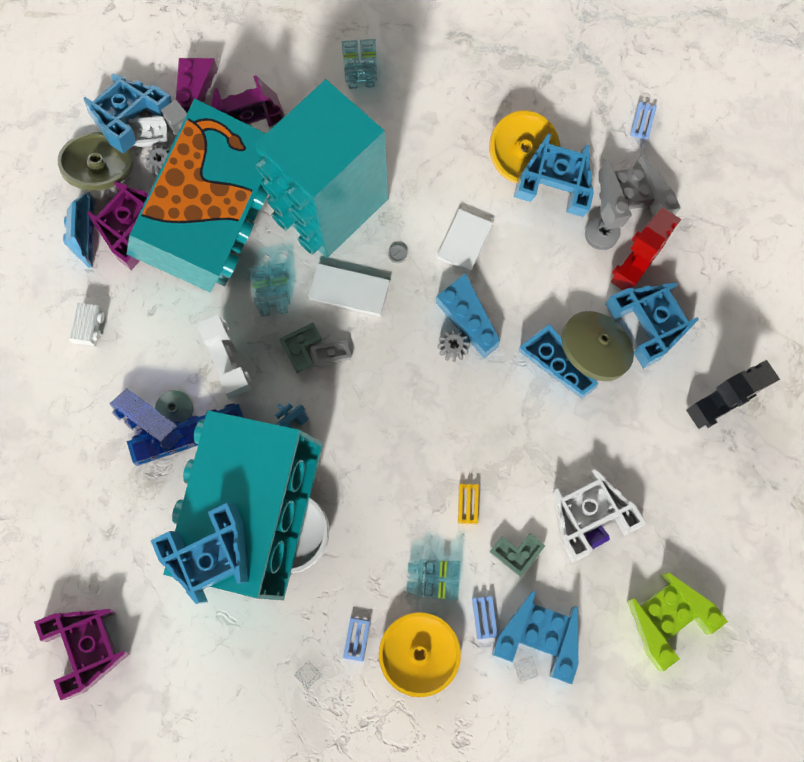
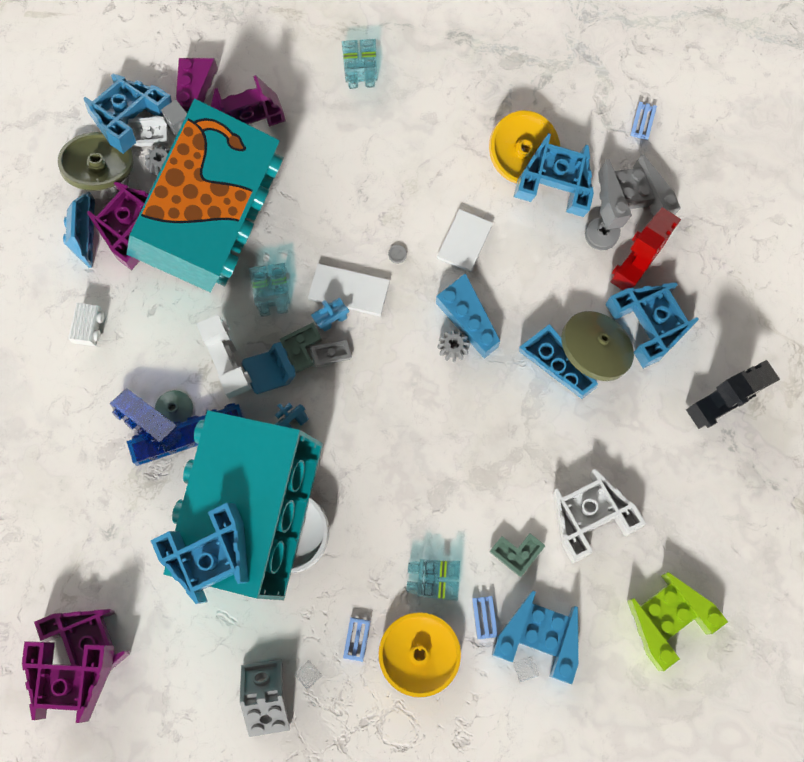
teal brick [255,79,389,258] -> none
yellow tile [458,484,479,524] -> none
dark purple plate [583,526,610,549] -> none
none -> magenta wedge [22,641,114,723]
none -> light grey bracket [240,659,290,737]
none -> dark azure bracket [241,342,296,394]
none -> dark azure hips [311,297,349,331]

